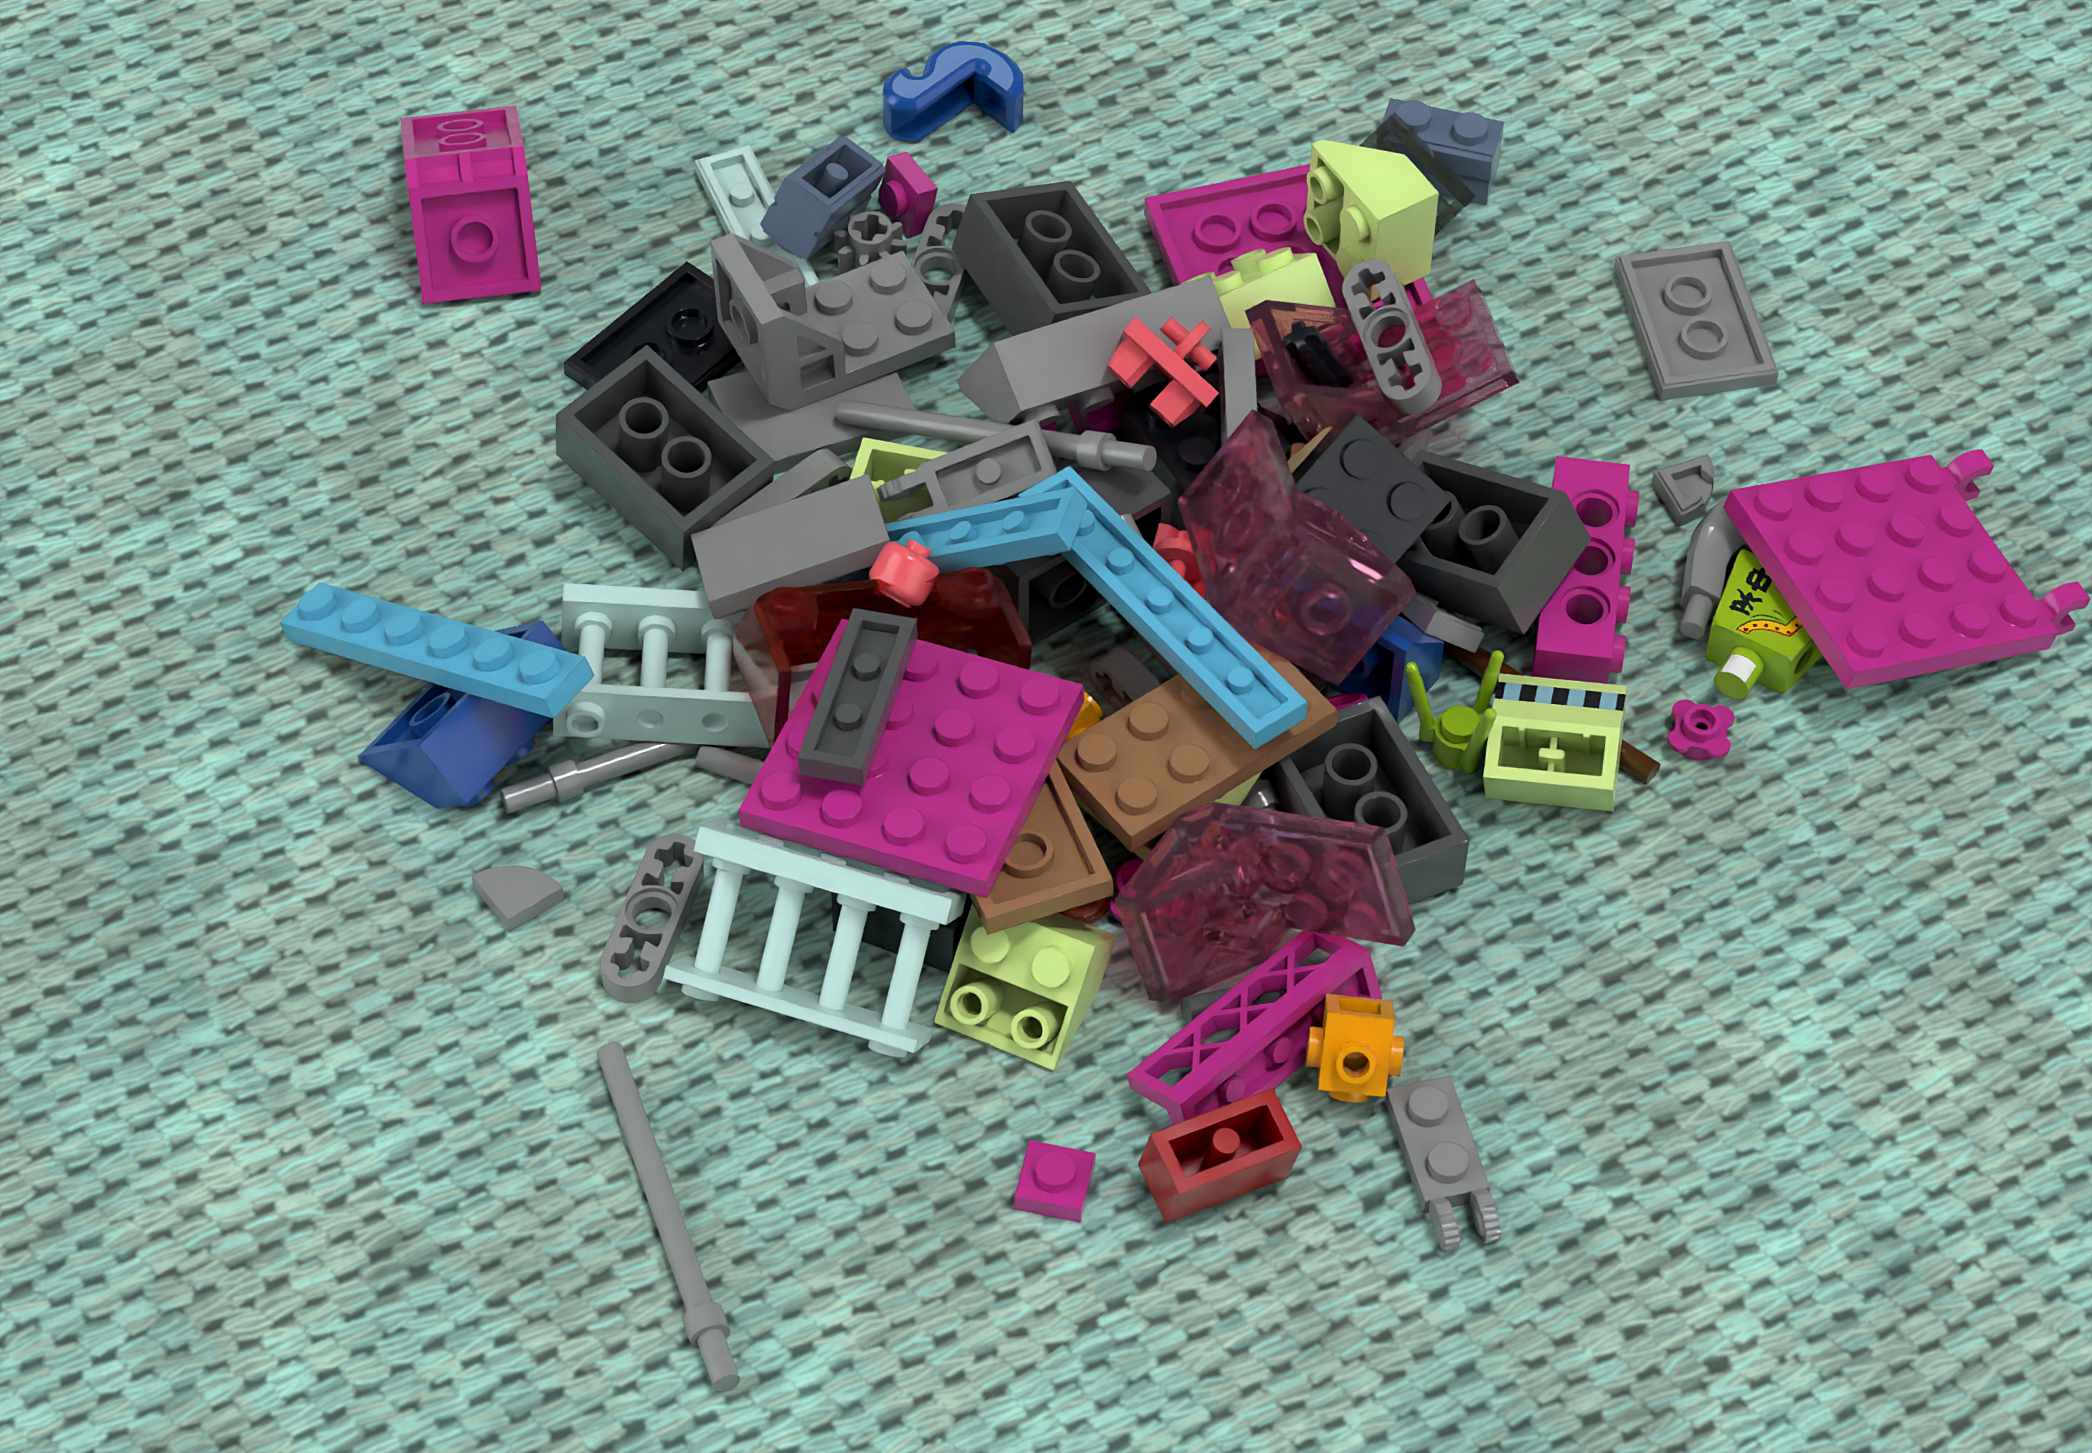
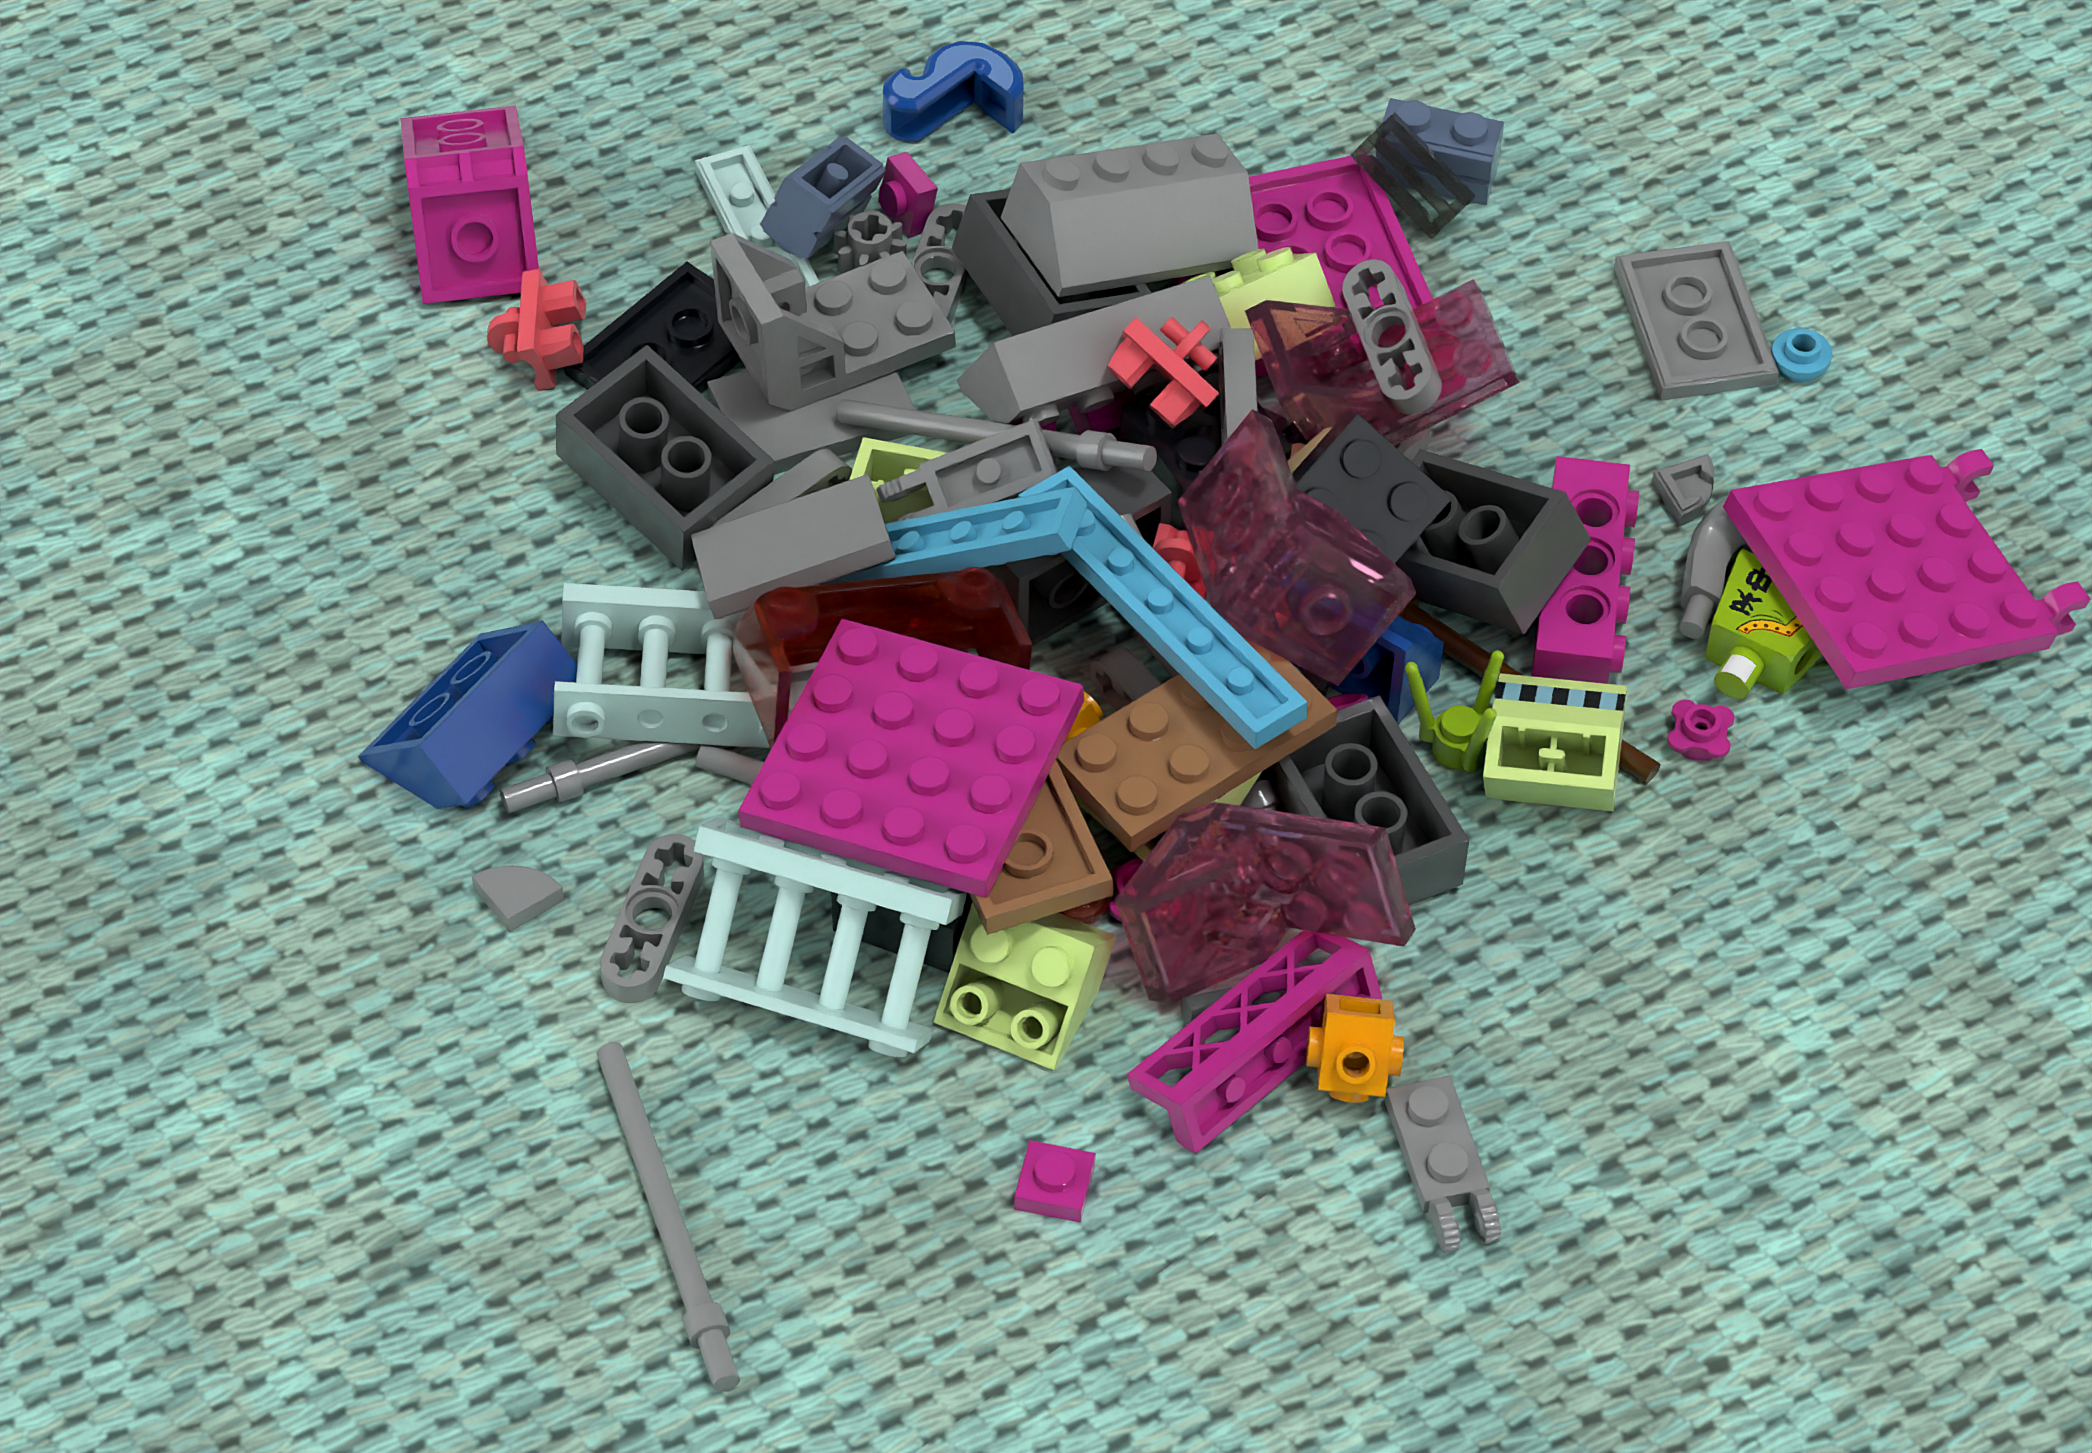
medium azure plate [279,582,594,719] -> none
dark grey plate [798,608,918,786] -> none
coral piece [869,539,940,608] -> none
red brick [1138,1088,1302,1224] -> none
black axle [1283,321,1353,400] -> none
yellowish green slope [1303,139,1439,301] -> none
light grey tile [1400,591,1485,653] -> none
none -> coral hips [487,268,587,391]
none -> light grey slope [1001,133,1259,297]
none -> medium azure plate [1771,328,1832,383]

